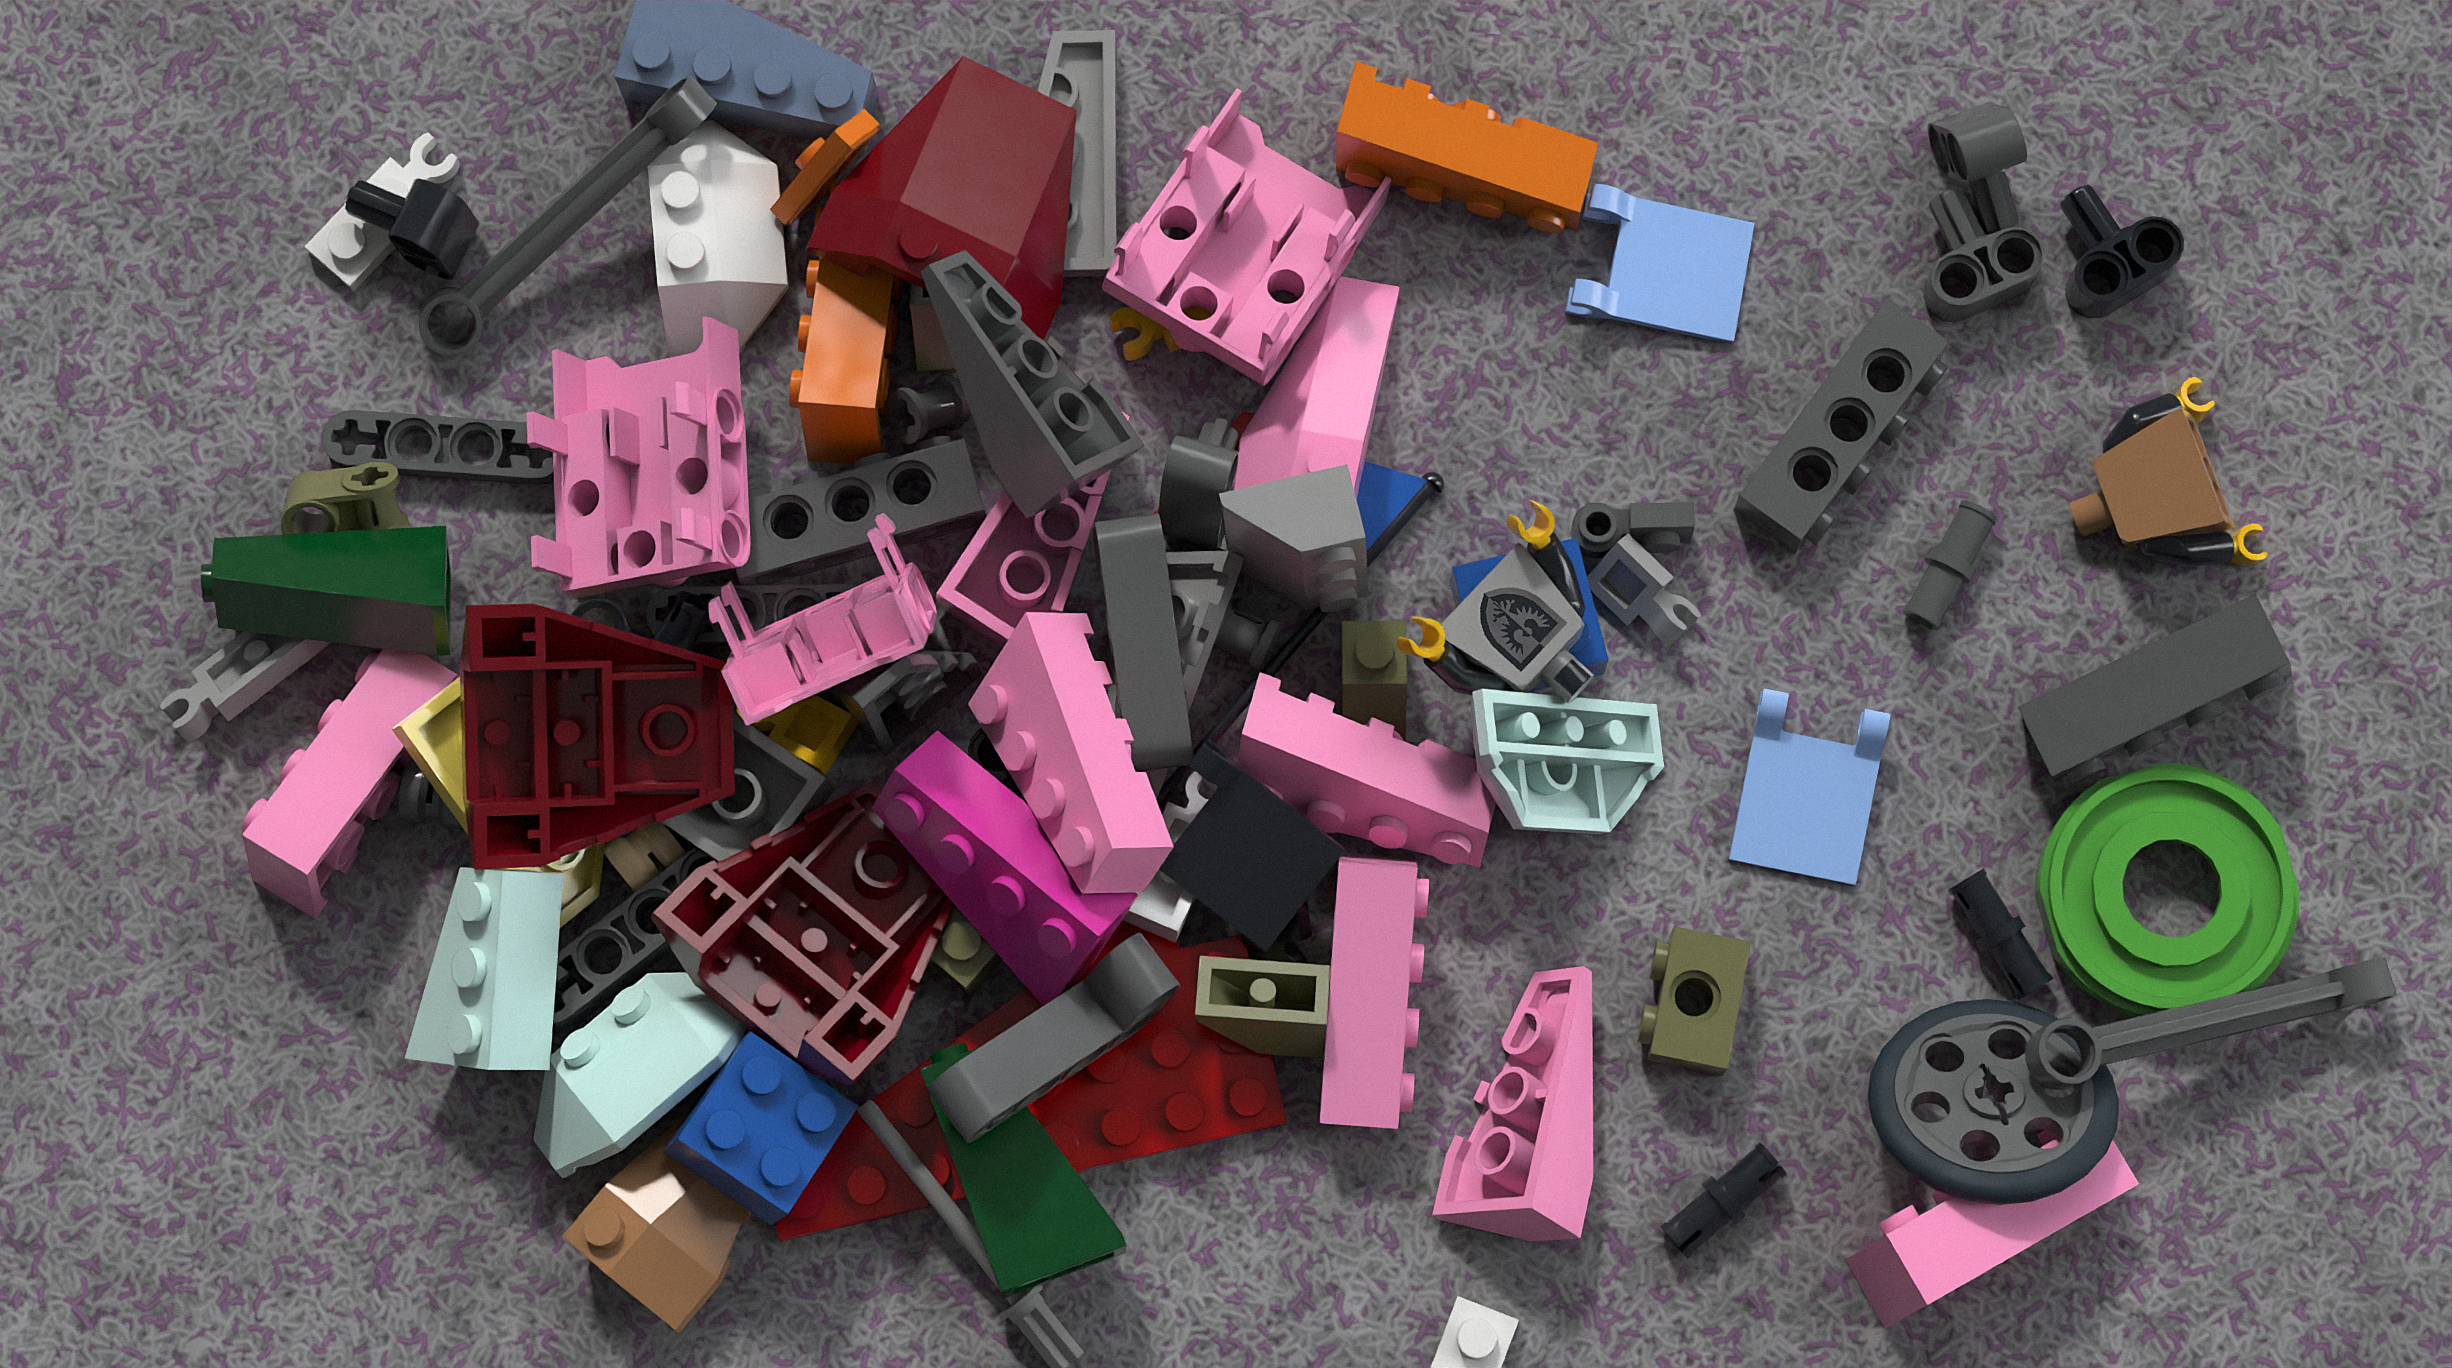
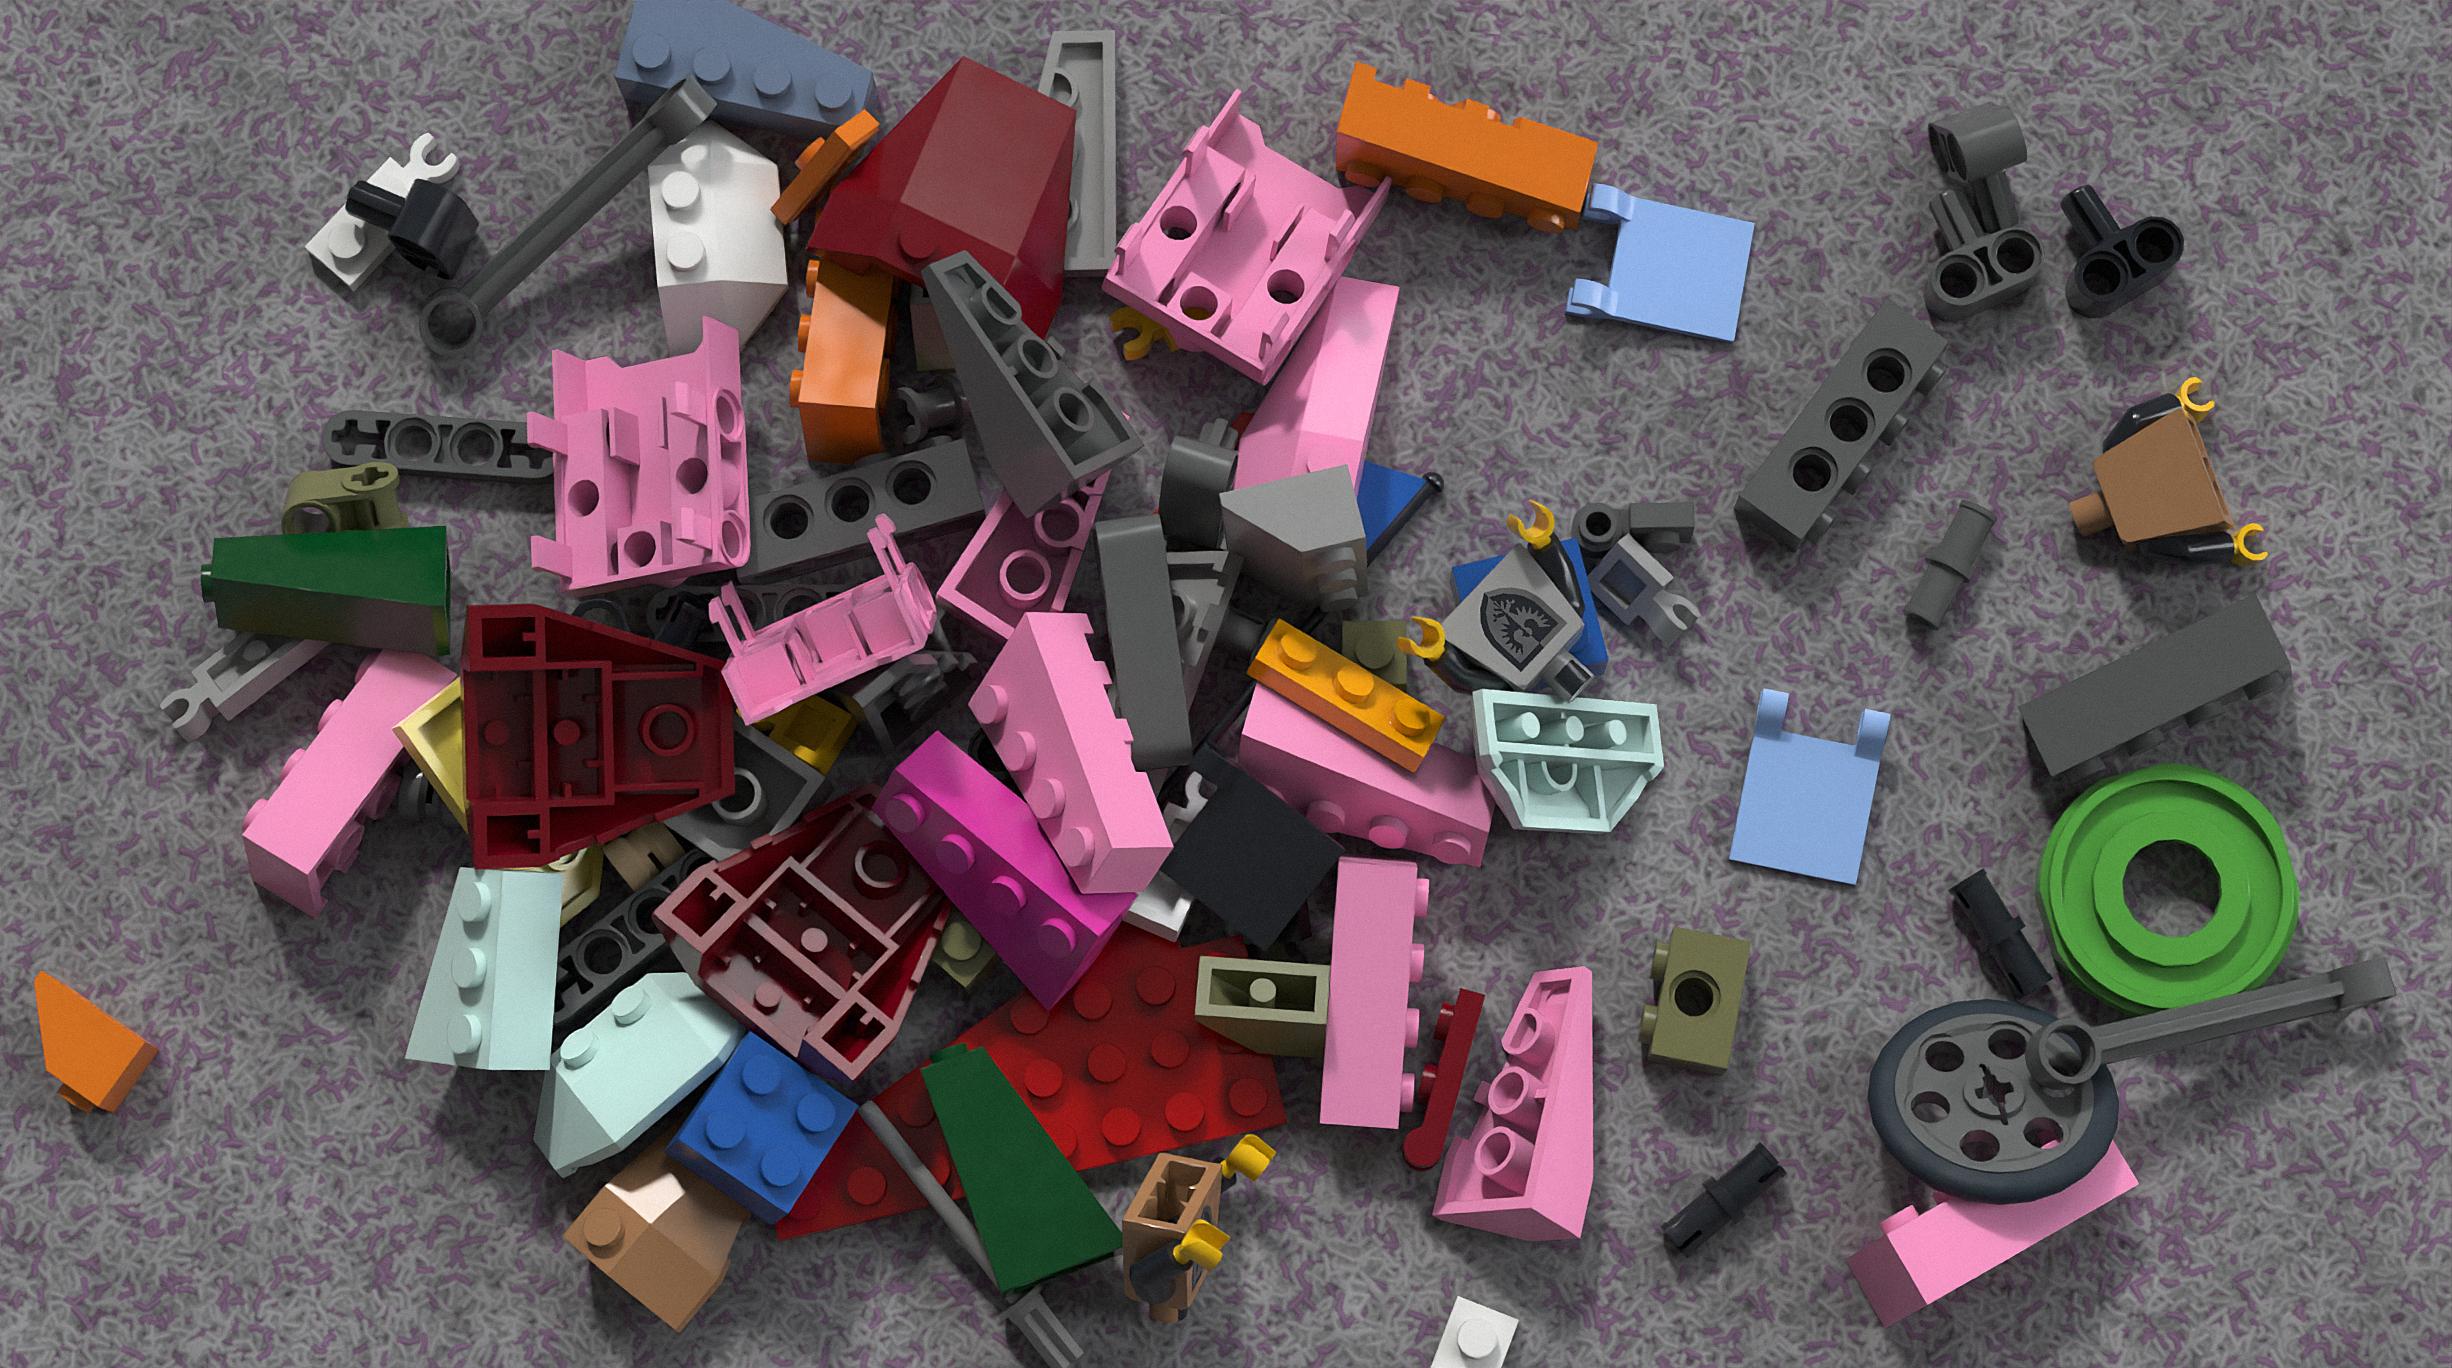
dark grey beam [927,933,1181,1143] -> none
none -> orange slope [34,970,159,1114]
none -> torso [1122,1134,1276,1323]
none -> light orange plate [1246,618,1446,773]
none -> dark red plate [1402,988,1485,1172]

